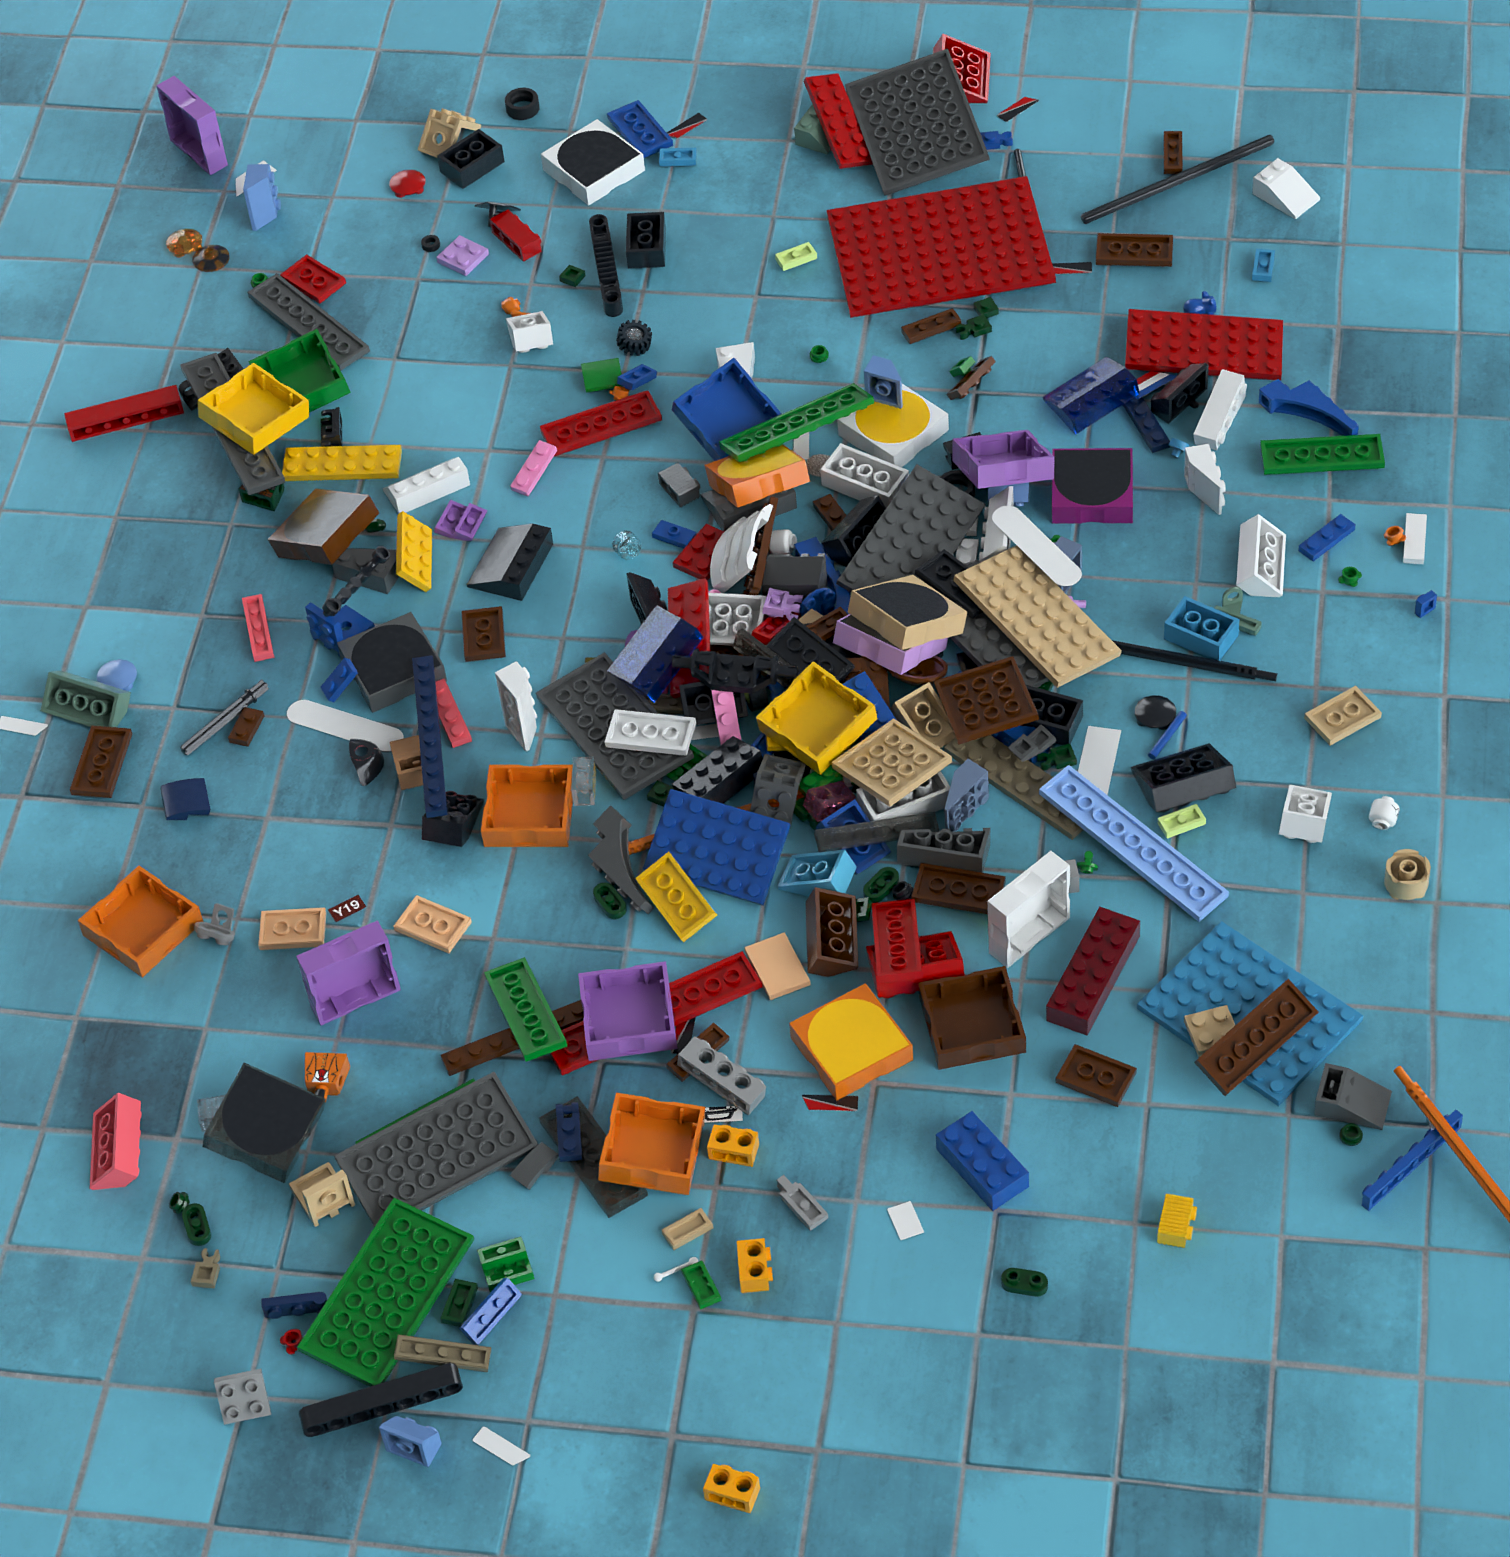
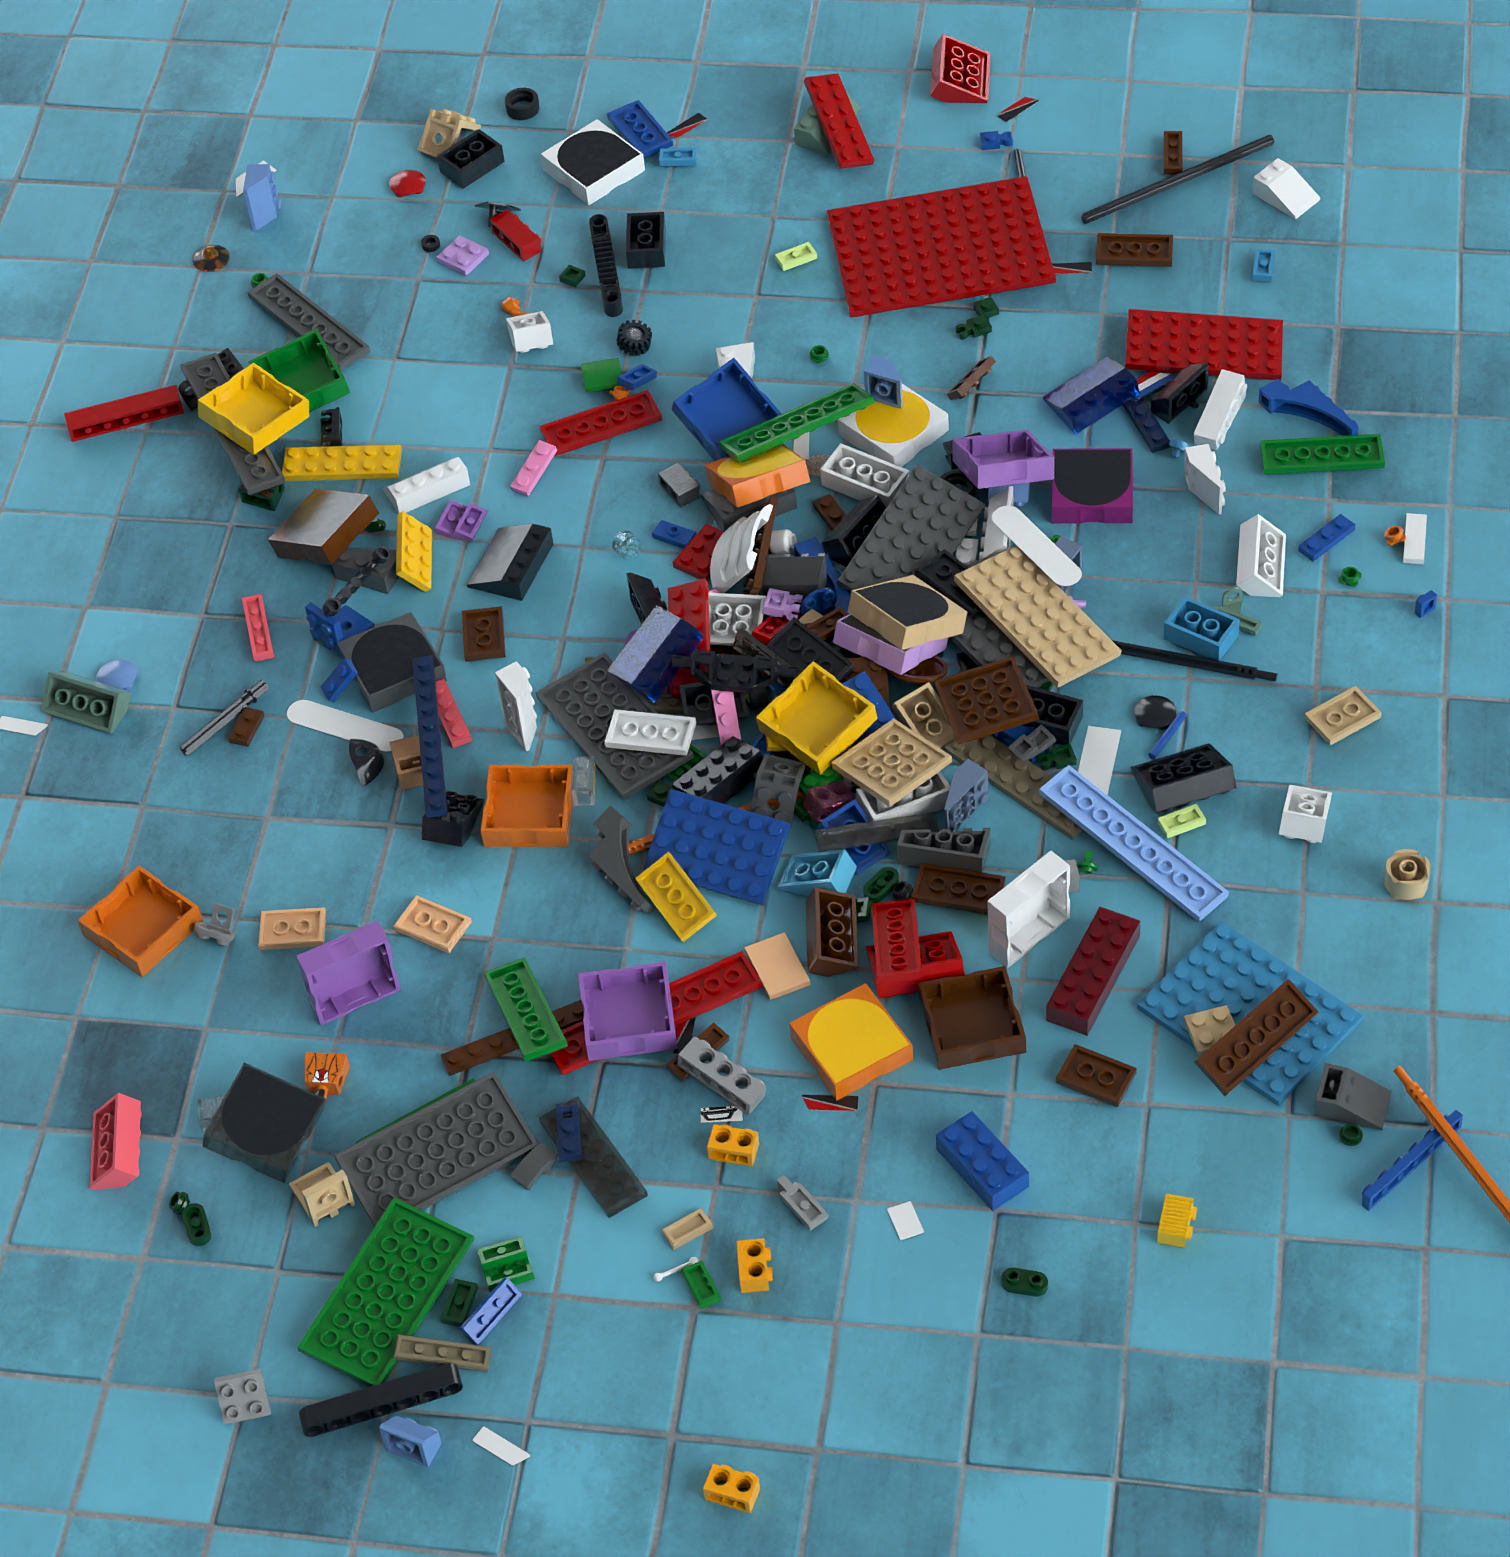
reddish brown plate [70,725,133,798] -> none
medium lavender tile [156,76,228,175] -> none
dark blue slope [160,778,211,820] -> none
clear orange dish [166,228,203,258] -> none
dark tan plate [191,1248,220,1289] -> none
dark blue plate [261,1292,327,1319] -> none
red plate [280,254,346,304] -> none
red plate [280,1329,303,1354] -> none
clear red sticker [328,895,366,922] -> none
dark green plate [593,882,626,919] -> none
orange tile [598,1092,705,1195] -> none
dark grey plate [845,49,990,196] -> none
reddish brown plate [901,308,961,344] -> none
green plate [949,356,975,377] -> none
blue animal [1183,291,1216,315] -> none
white head [1369,796,1400,830] -> none

